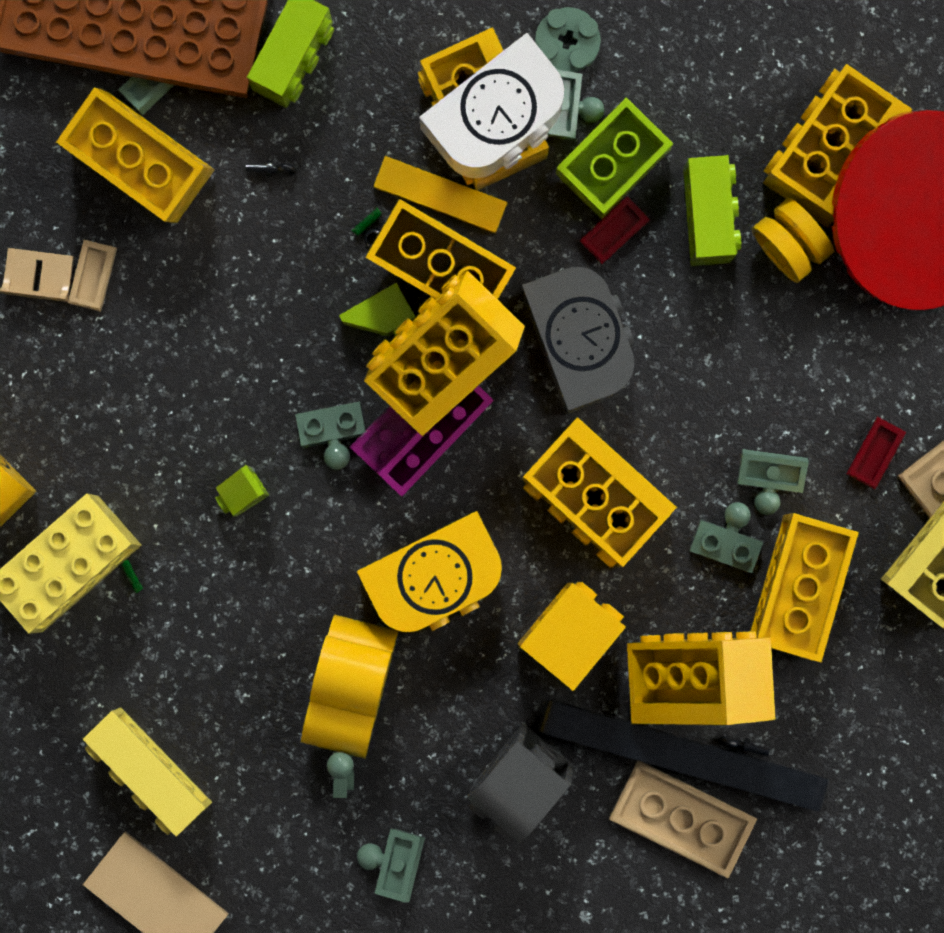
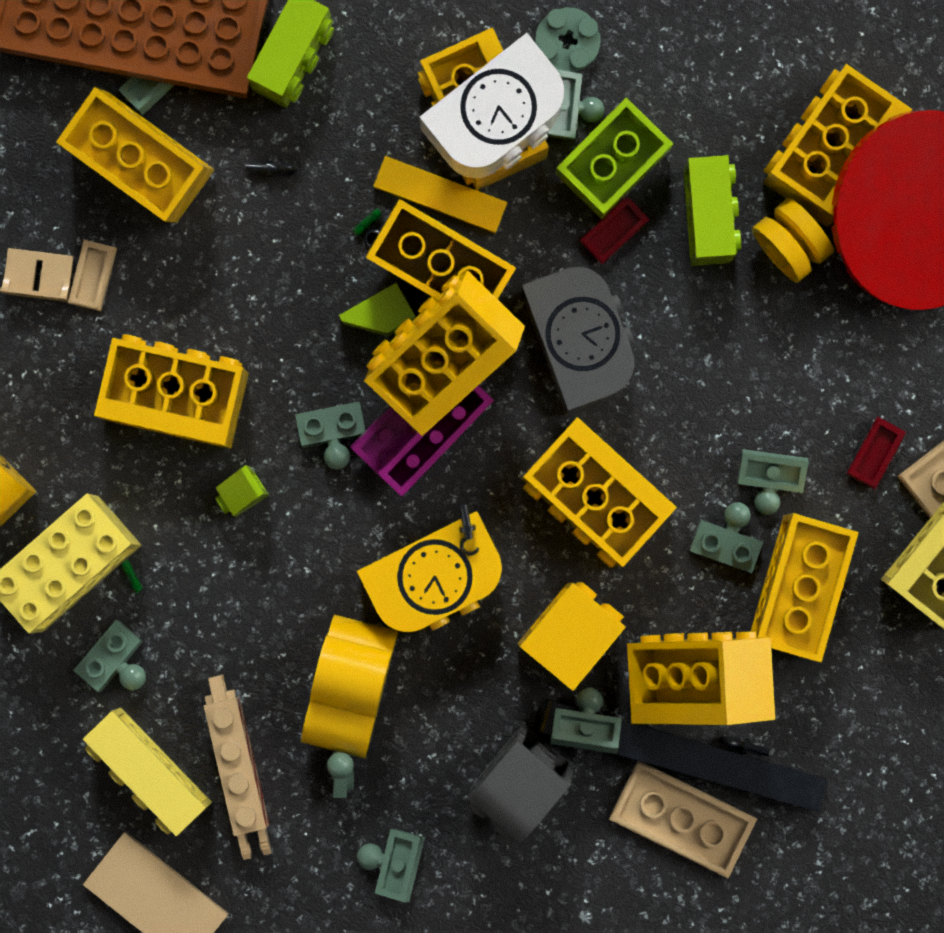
none -> sand green plate [73,620,146,692]
none -> yellow brick [94,334,249,449]
none -> tan hinge [204,674,271,860]
none -> black hand [459,504,479,556]
none -> sand green plate [550,688,622,754]

